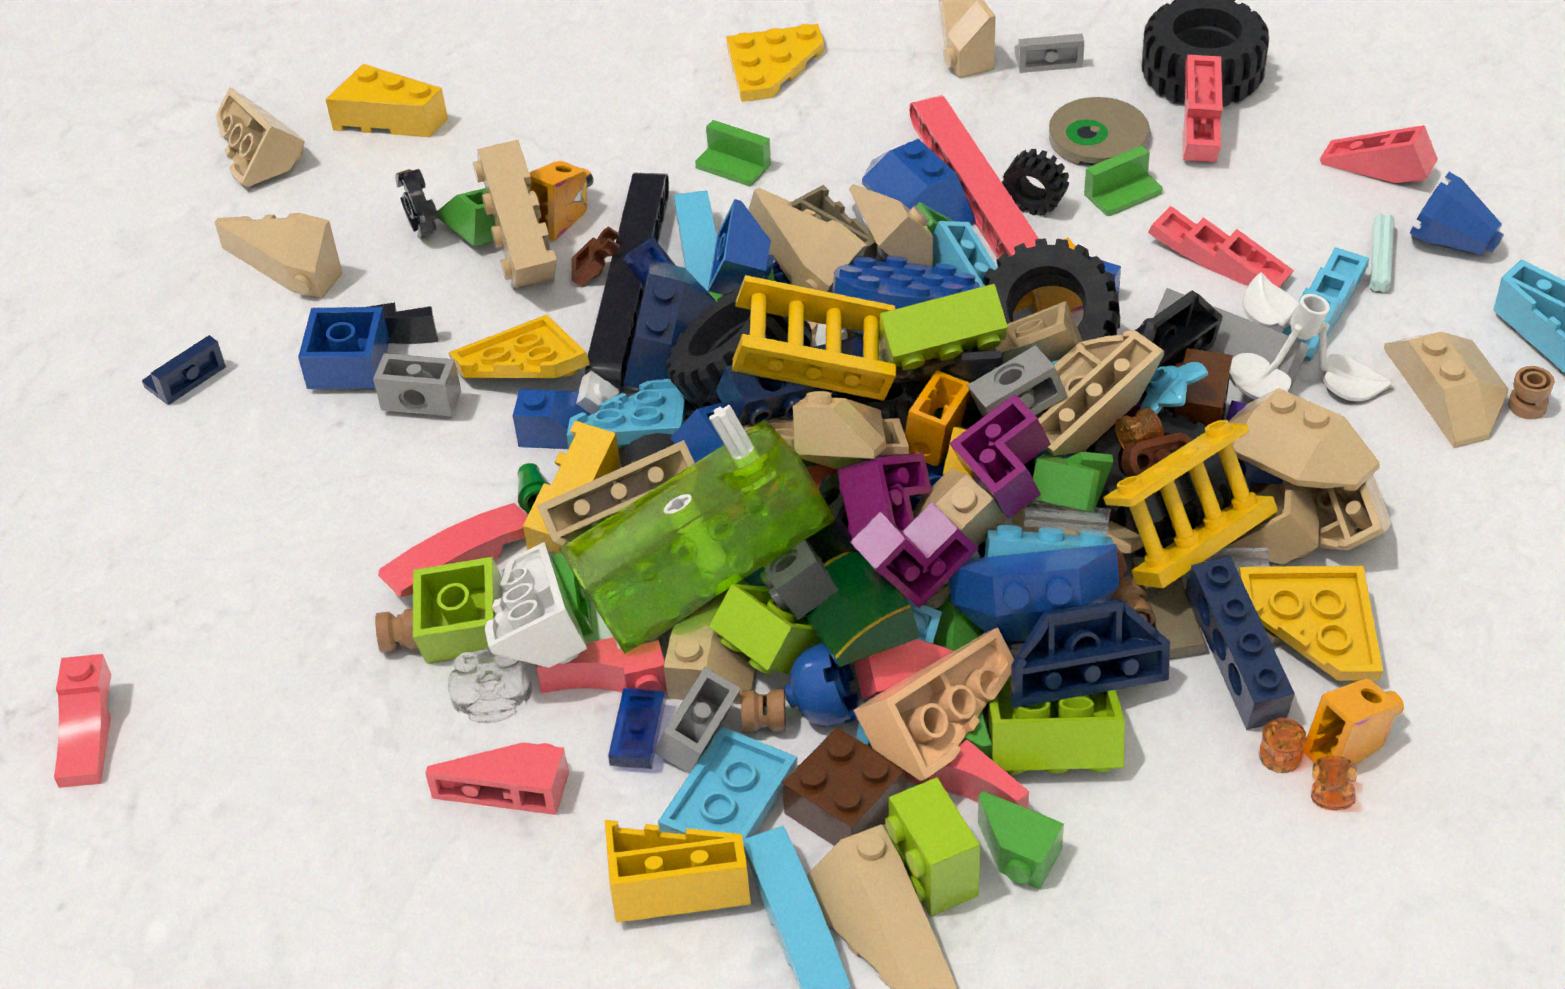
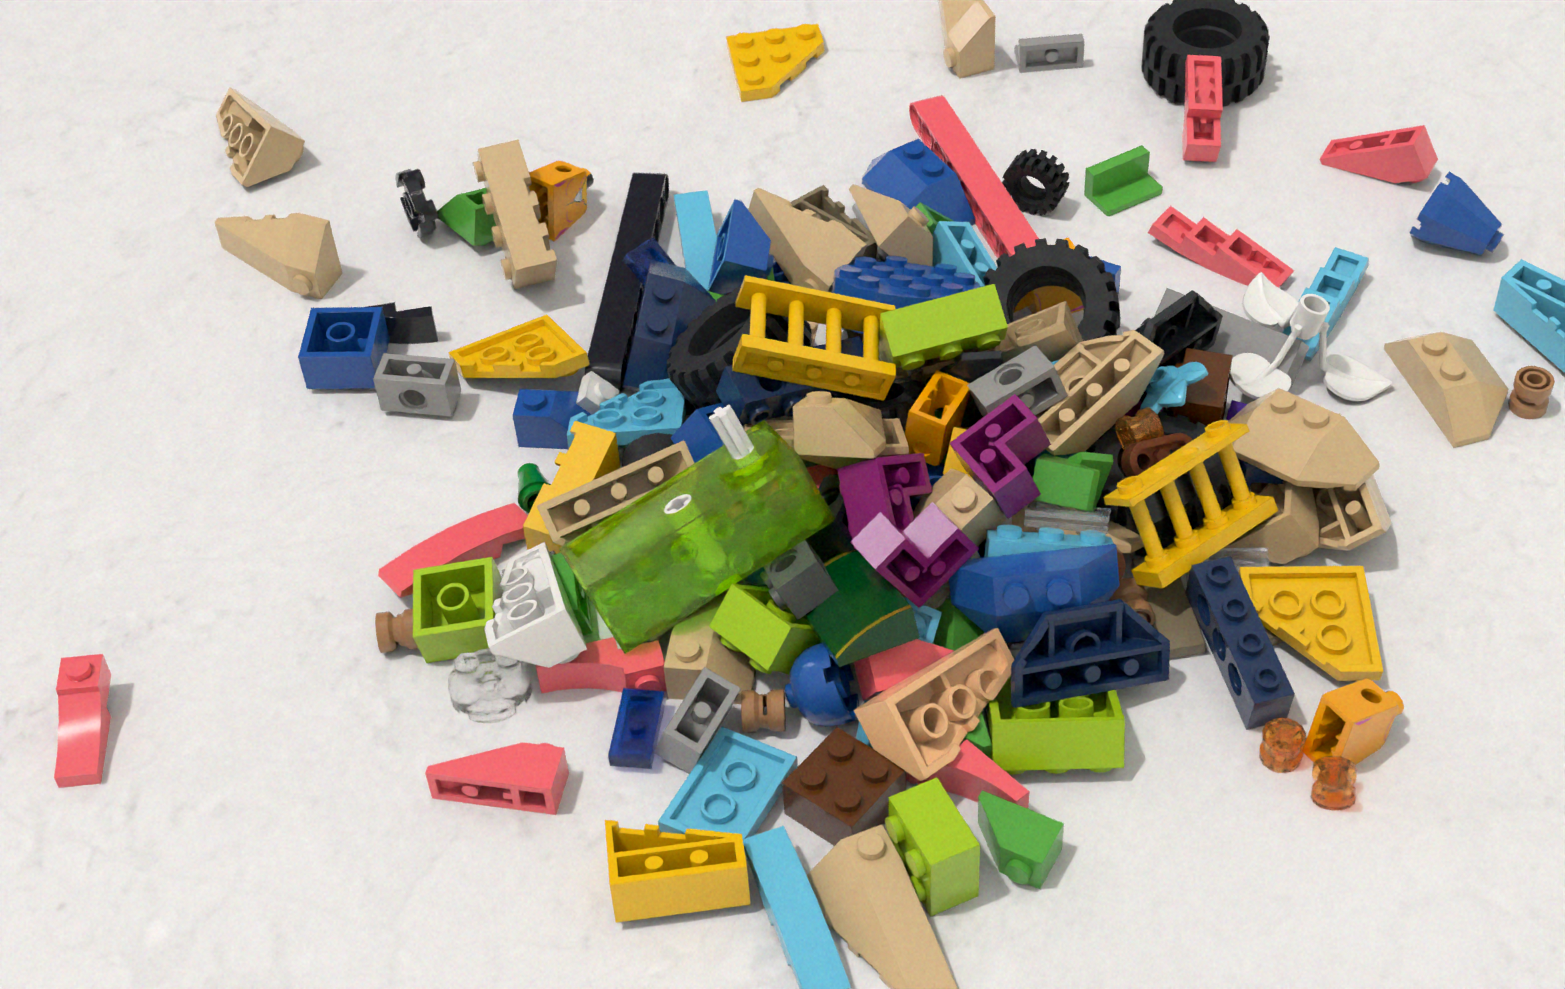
dark blue panel [142,335,226,405] -> none
yellow wedge [325,64,448,137] -> none
copper plate [571,226,620,287] -> none
bright green panel [695,120,771,186] -> none
dark tan tile [1049,97,1149,165] -> none
light aqua axle [1370,213,1394,293] -> none

